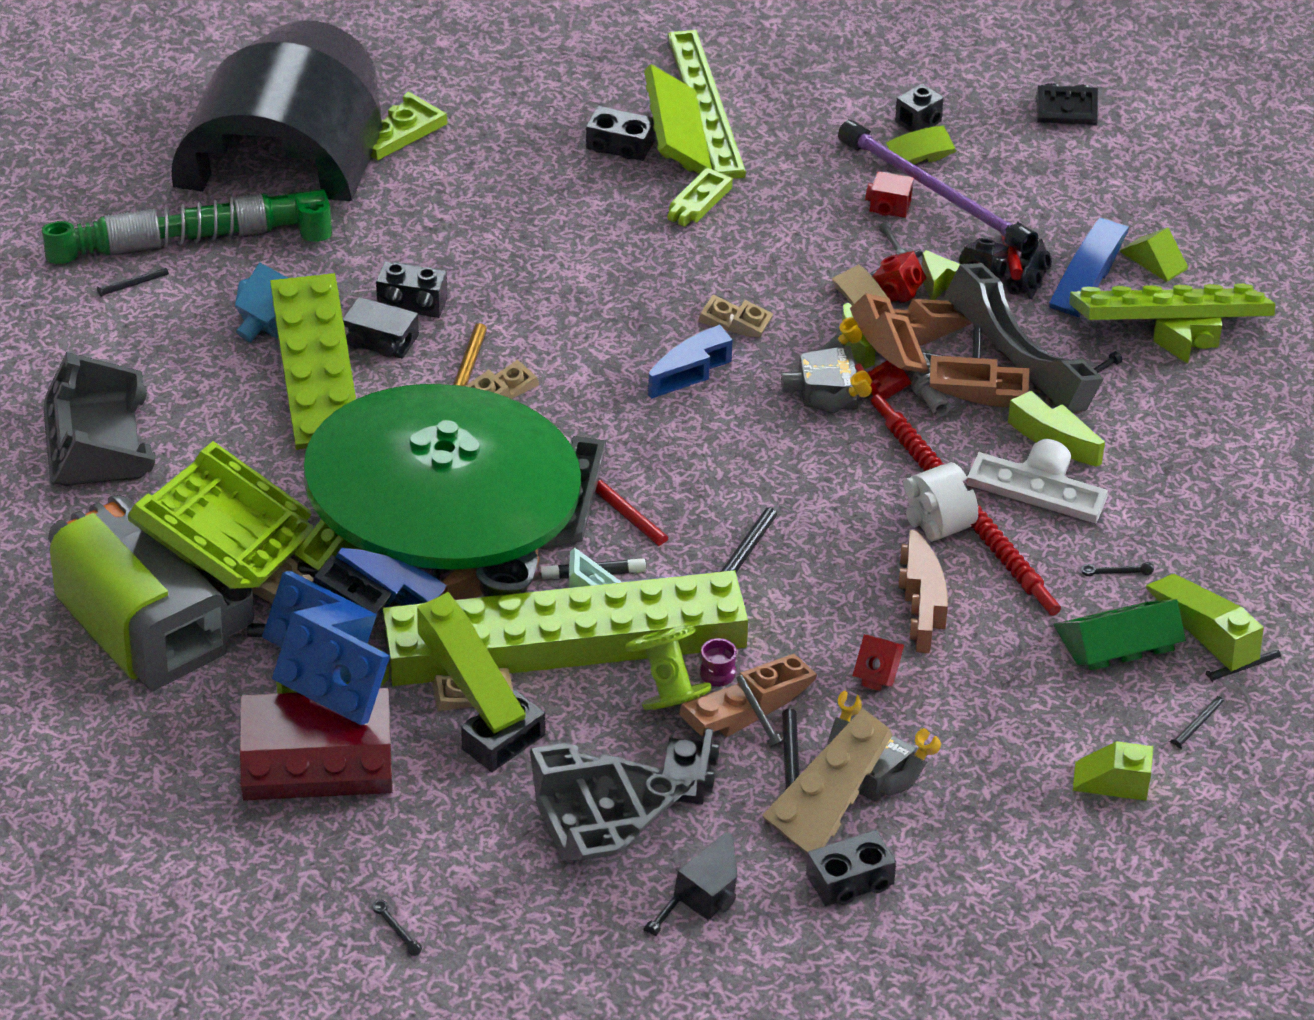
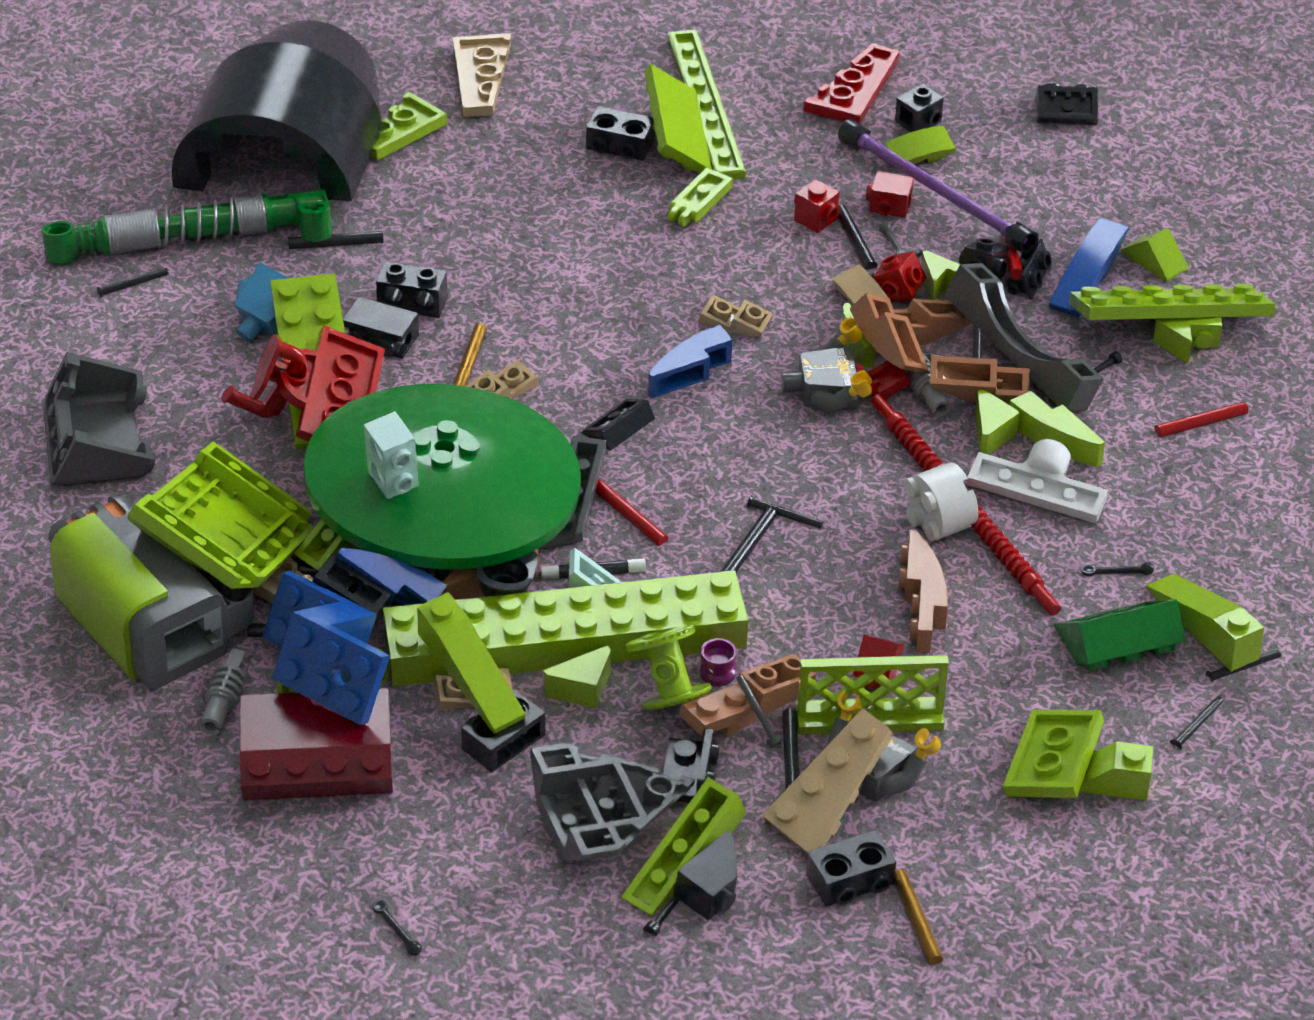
none -> light grey hinge [200,648,248,735]
none -> red plate [221,326,385,442]
none -> black bar [288,231,384,249]
none -> light aqua brick [364,412,419,499]
none -> tan wing [453,34,511,117]
none -> lime slope [544,646,611,708]
none -> black slope [581,399,655,451]
none -> lime slope [621,777,746,917]
none -> black piece [747,495,824,529]
none -> red brick [794,179,840,233]
none -> lime fence [795,655,949,735]
none -> wing [803,44,900,124]
none -> black bar [838,205,877,270]
none -> pearl gold bar [894,869,944,965]
none -> lime slope [975,389,1020,455]
none -> lime plate [1003,710,1104,798]
none -> red bar [1155,401,1249,438]

